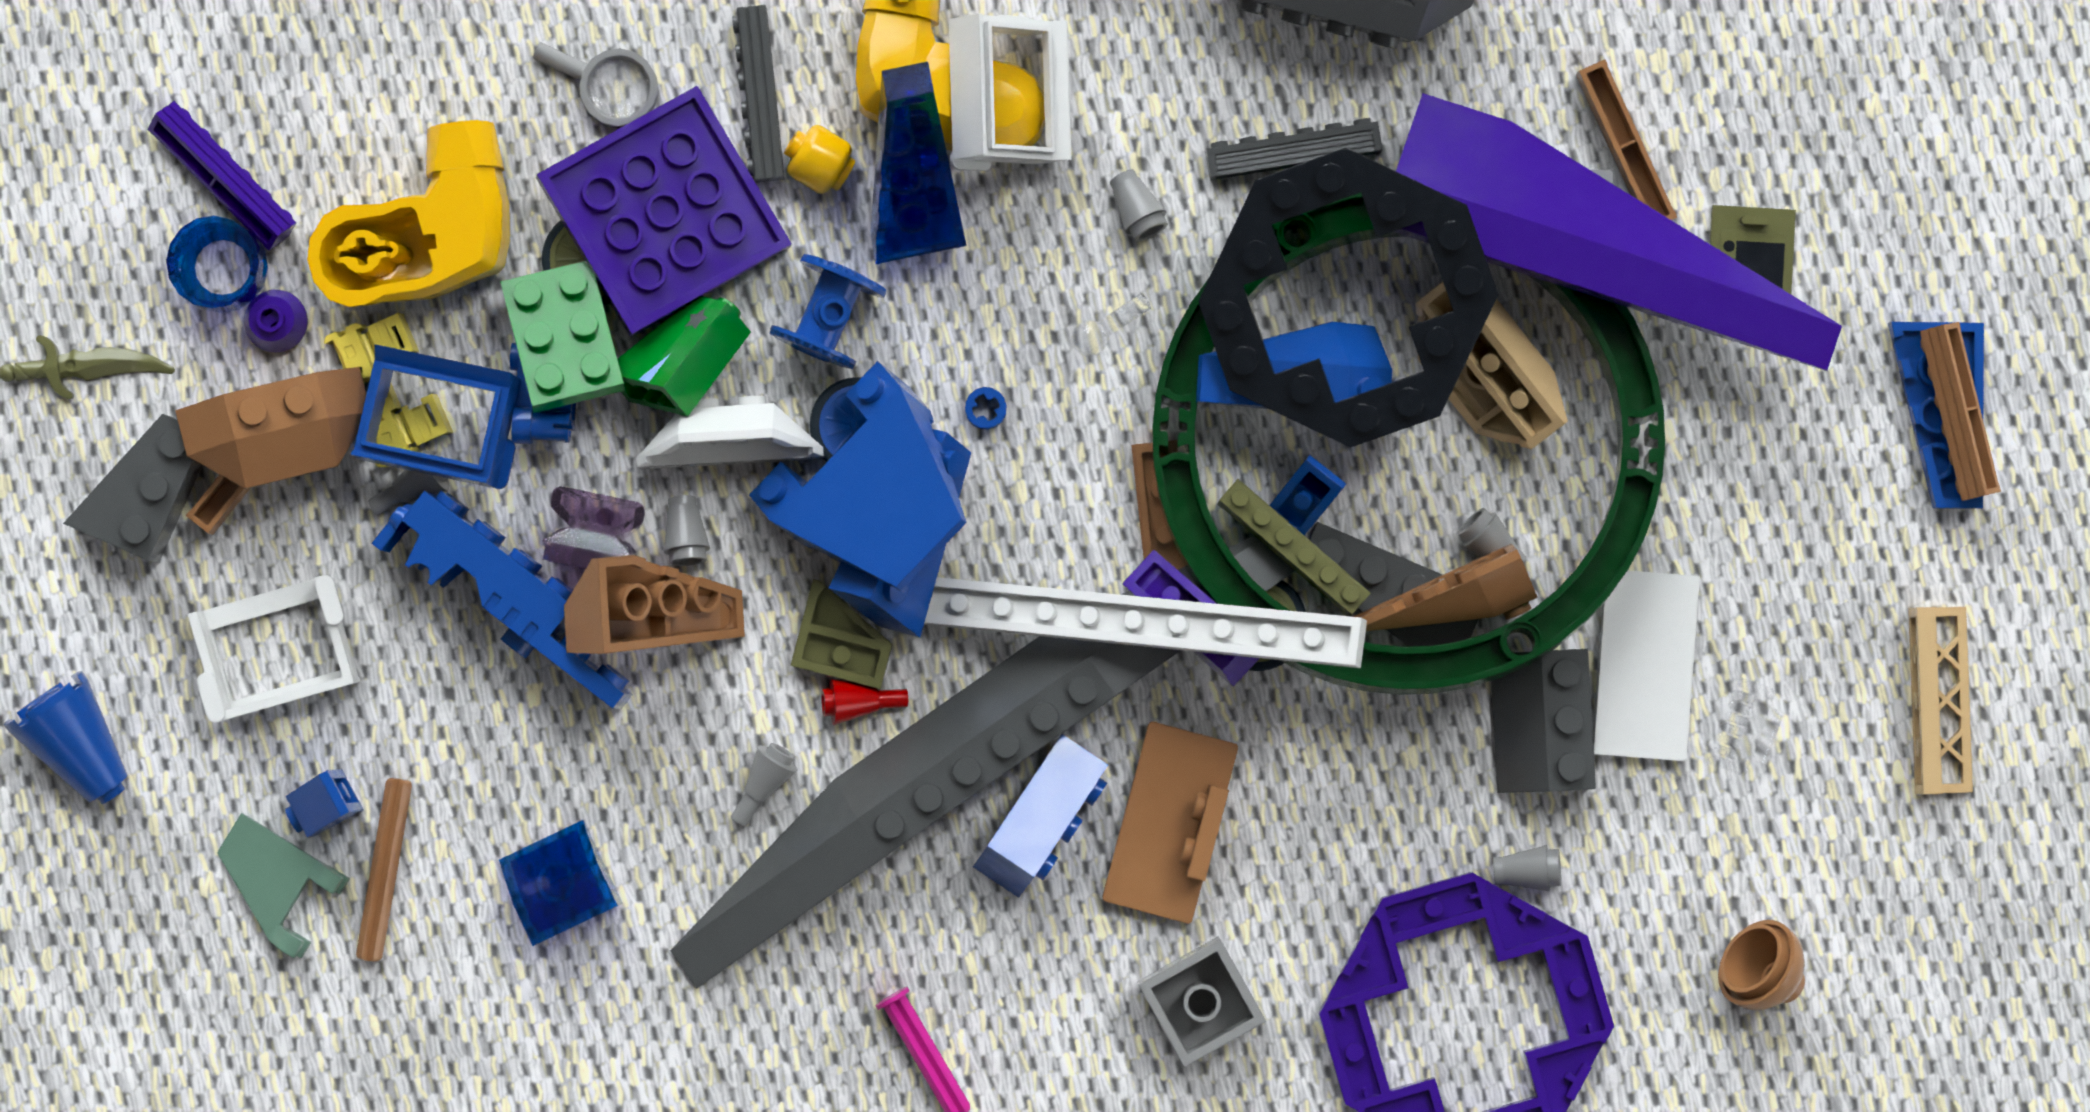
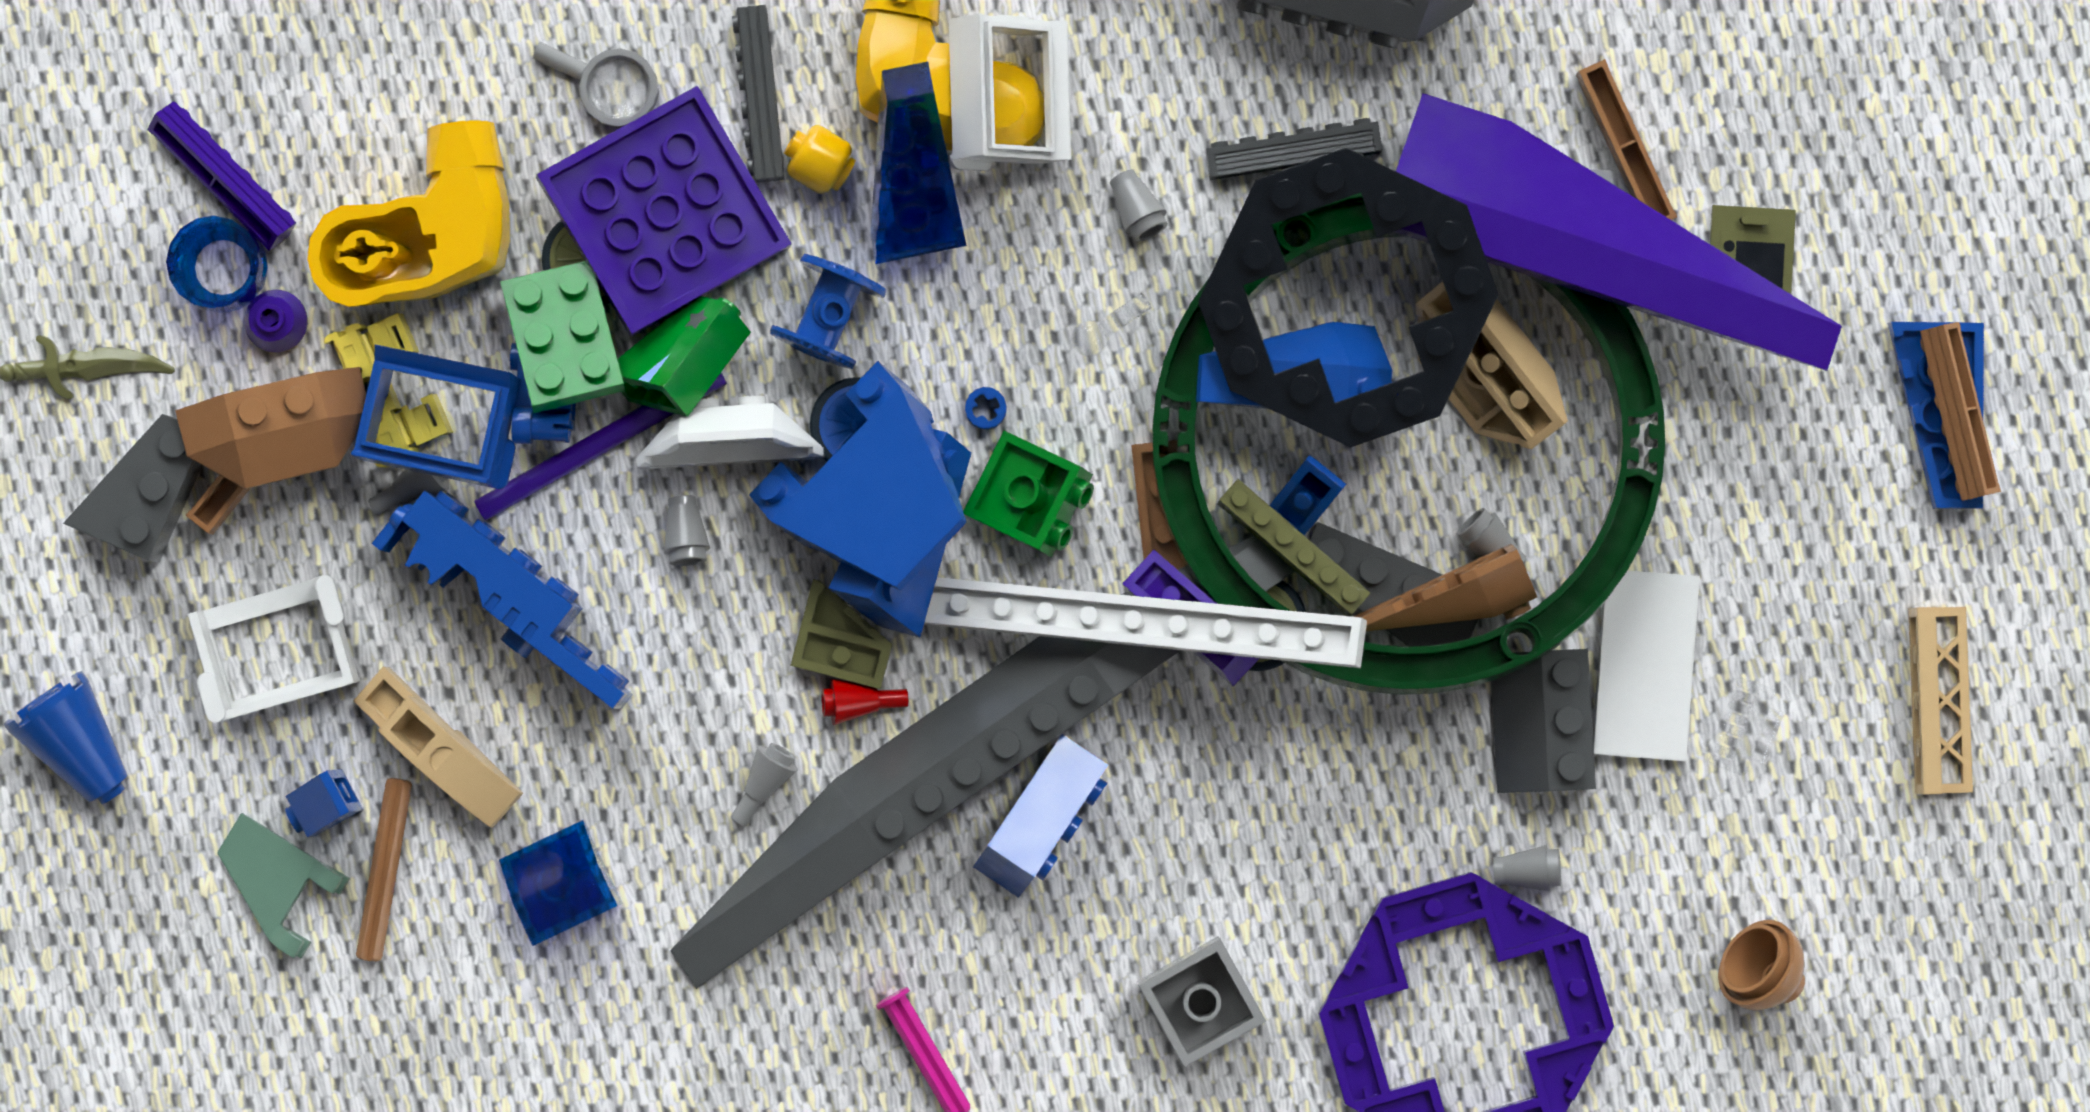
clear purple piece [542,486,645,569] -> none
medium nougat wedge [564,555,745,654] -> none
medium nougat bracket [1102,721,1238,924] -> none
none -> tan slope [353,666,523,828]
none -> dark purple piece [474,373,728,521]
none -> green plate [963,431,1094,558]

